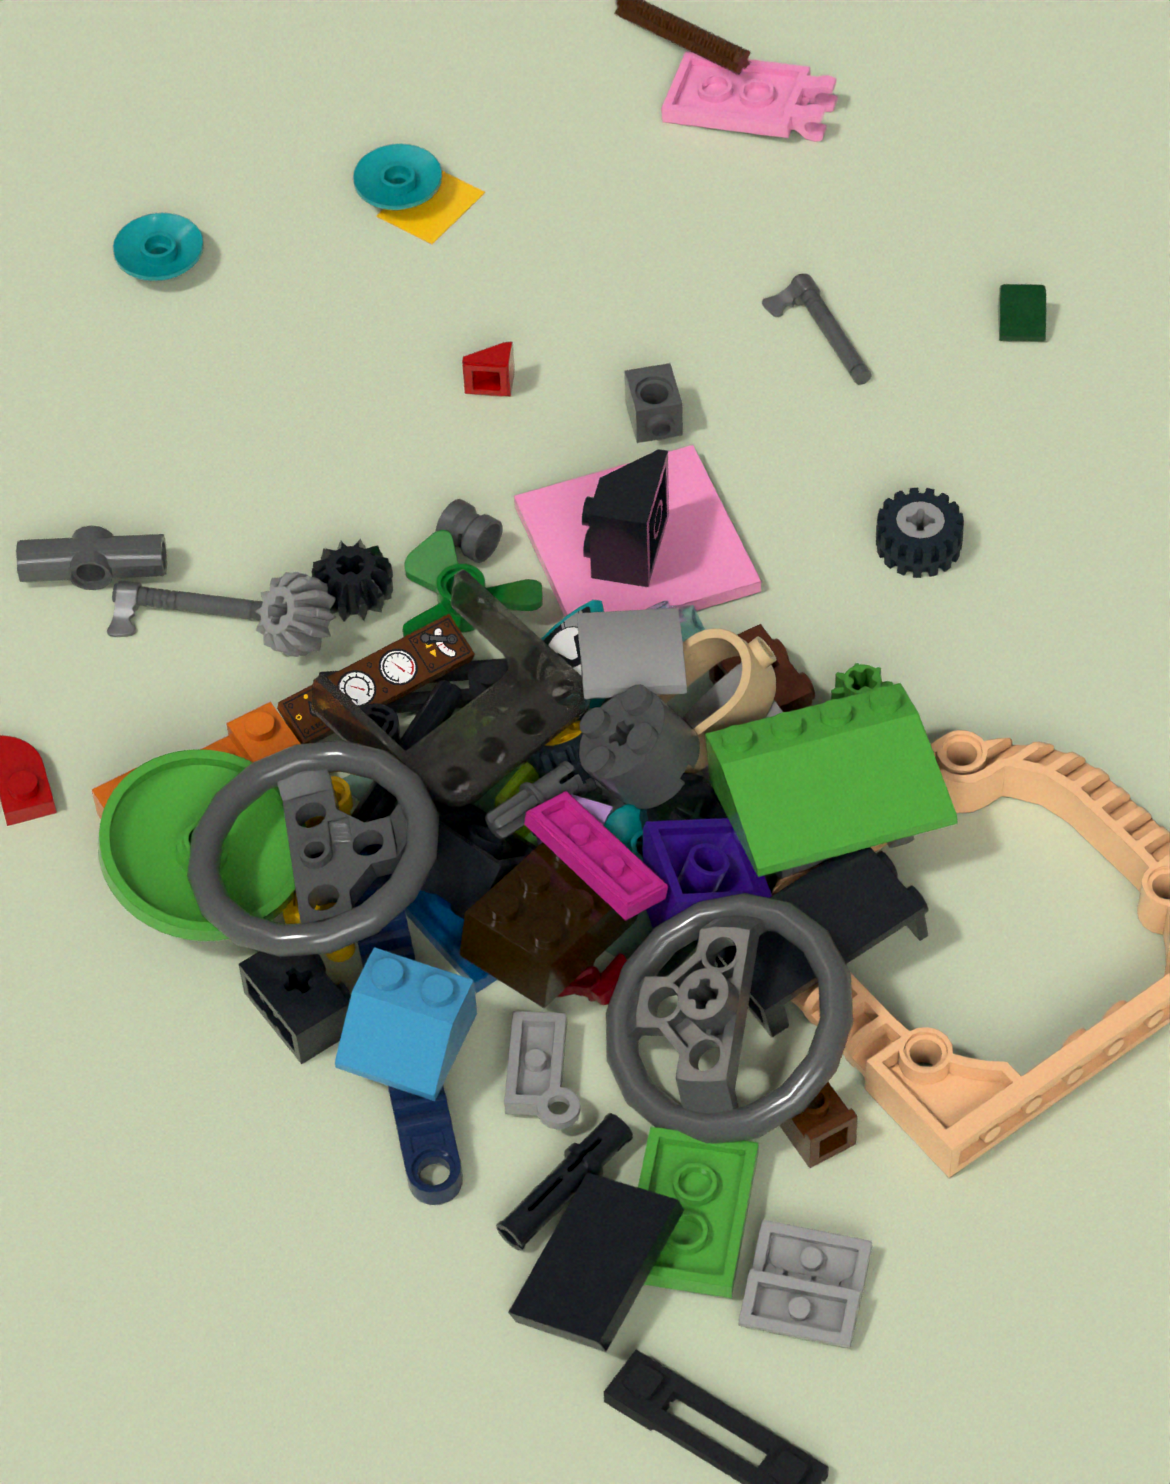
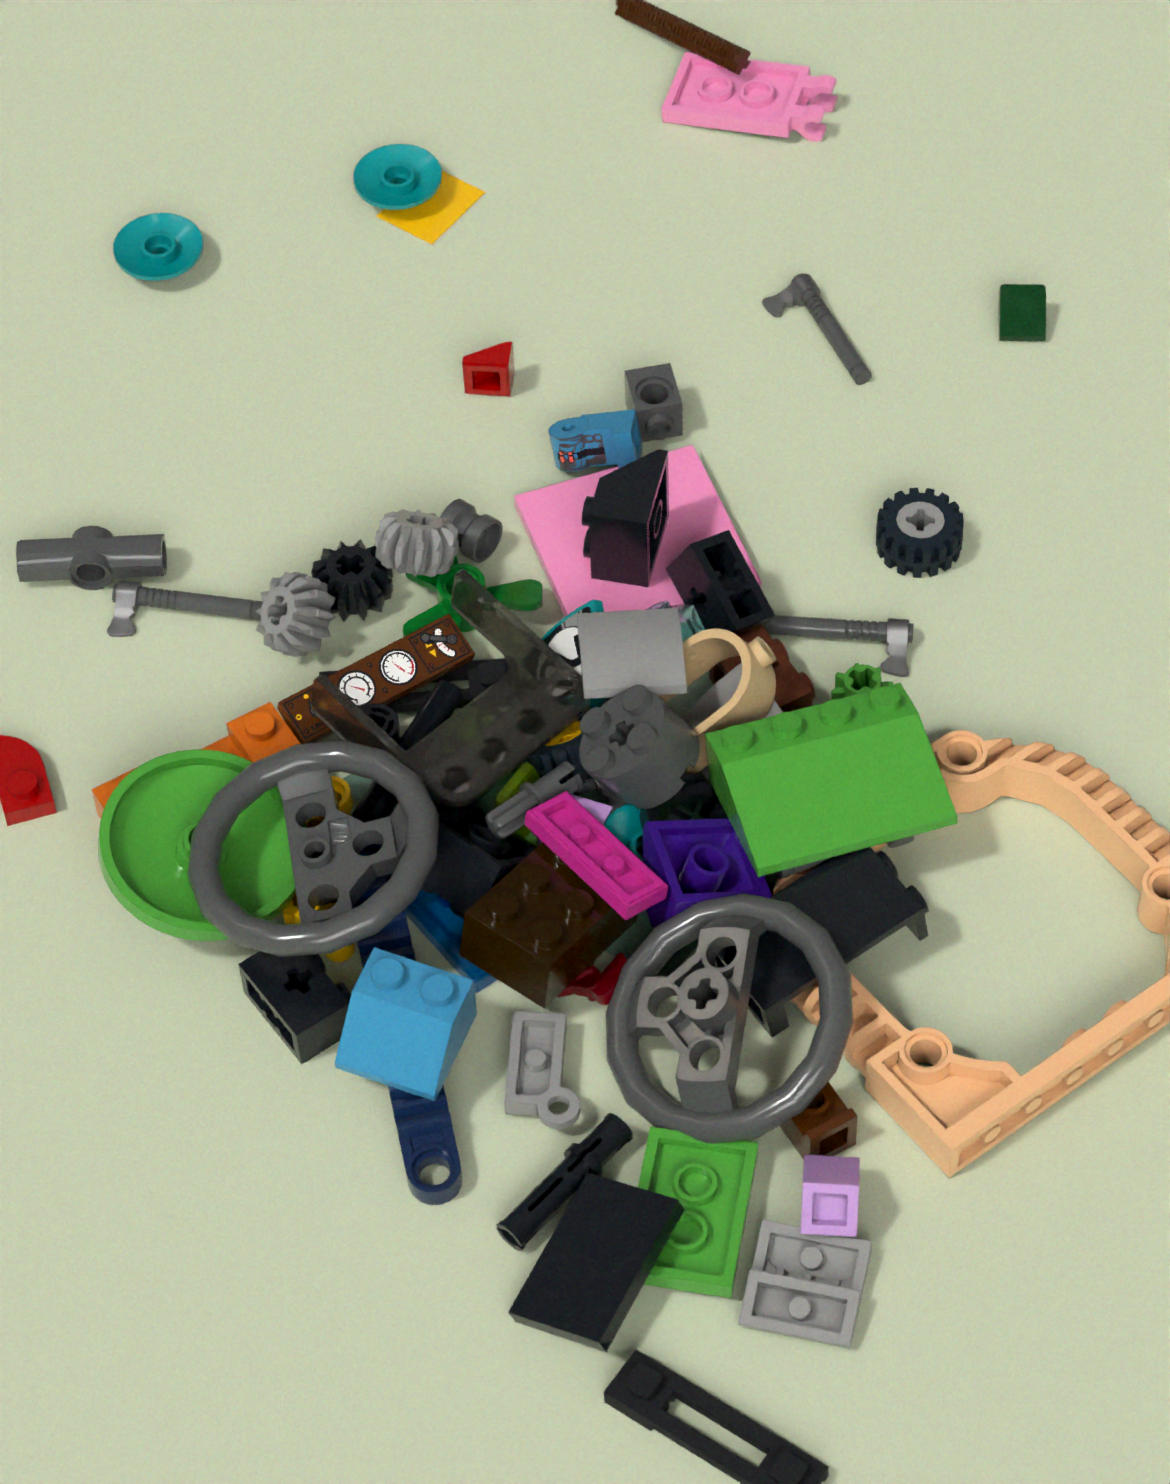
none -> light grey gear [374,509,459,577]
none -> dark azure leg [548,409,643,472]
none -> black brick [666,530,775,635]
none -> dark grey piece [763,615,913,677]
none -> lavender brick [800,1155,860,1237]

